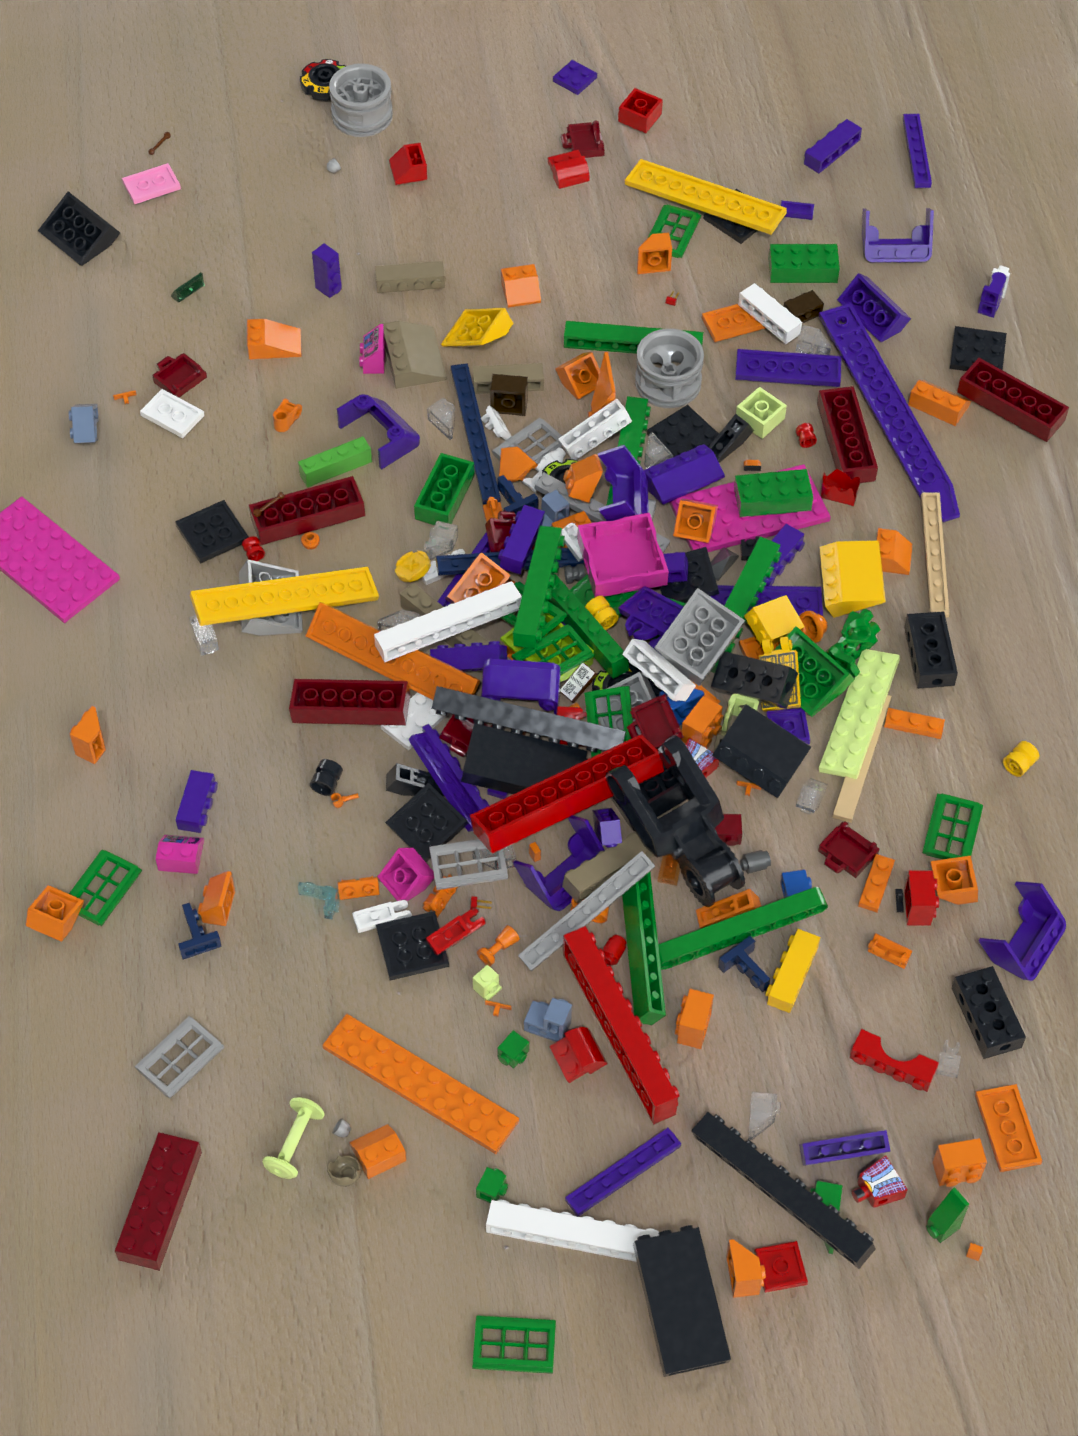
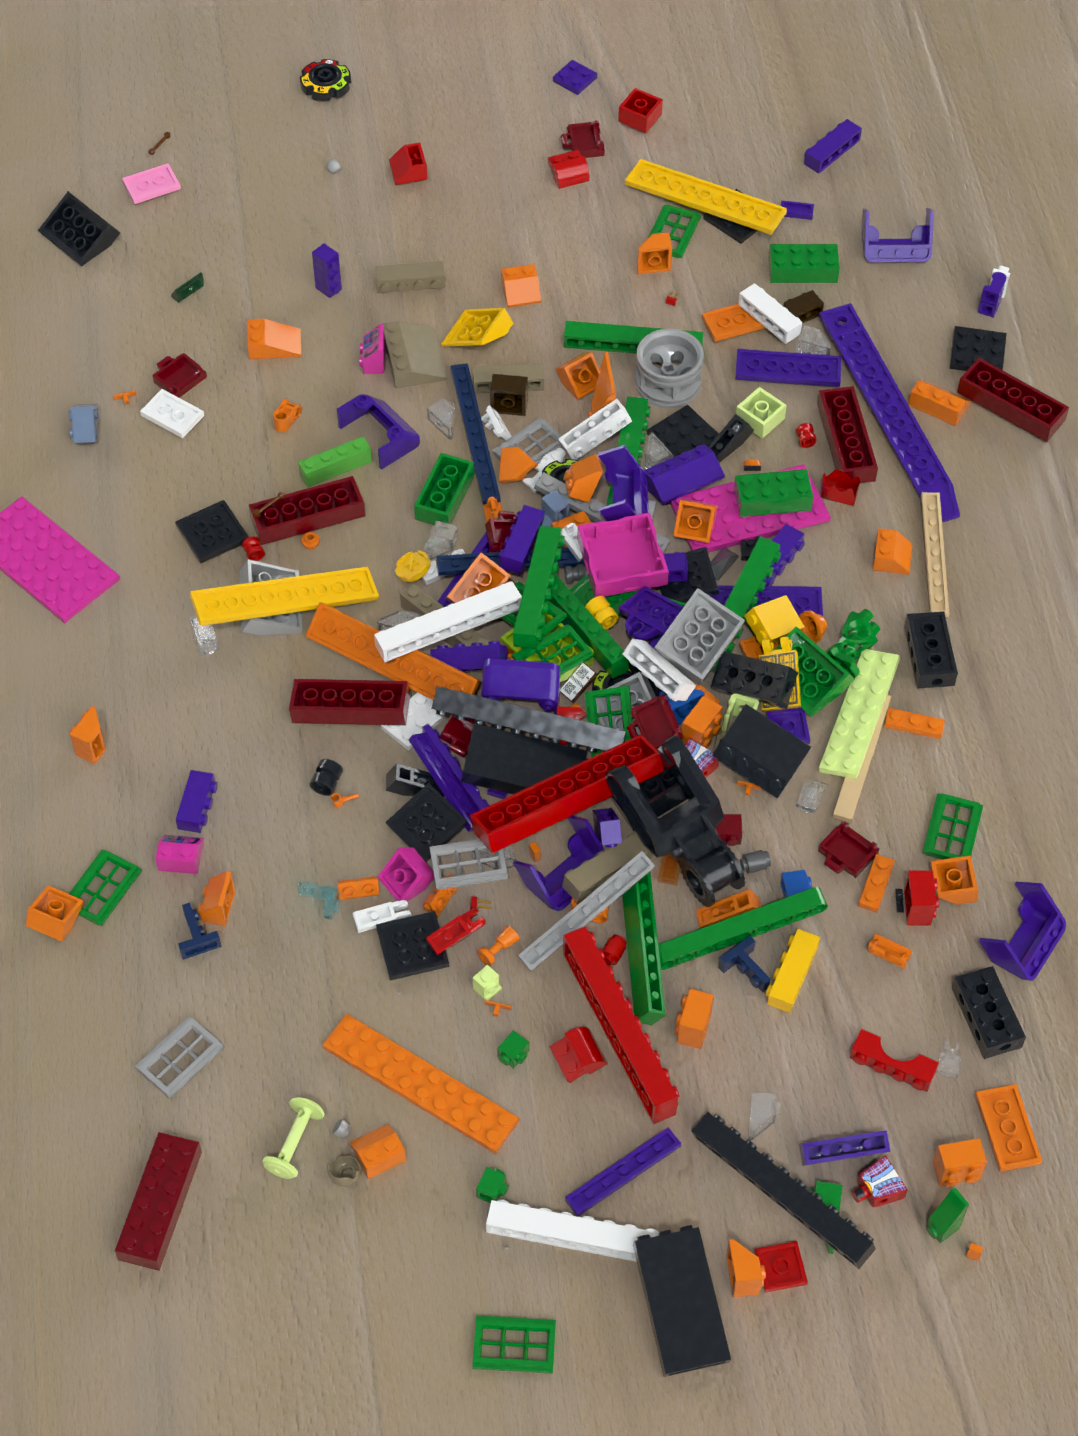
light grey wheel [329,64,393,137] -> none
dark blue bracket [497,475,538,520] -> none
sand blue brick [524,998,572,1042] -> none
yellow slope [820,541,886,618] -> none
dark purple slope [837,273,911,342] -> none
dark purple plate [903,114,932,188] -> none
yellow wheel [1003,741,1040,777] -> none

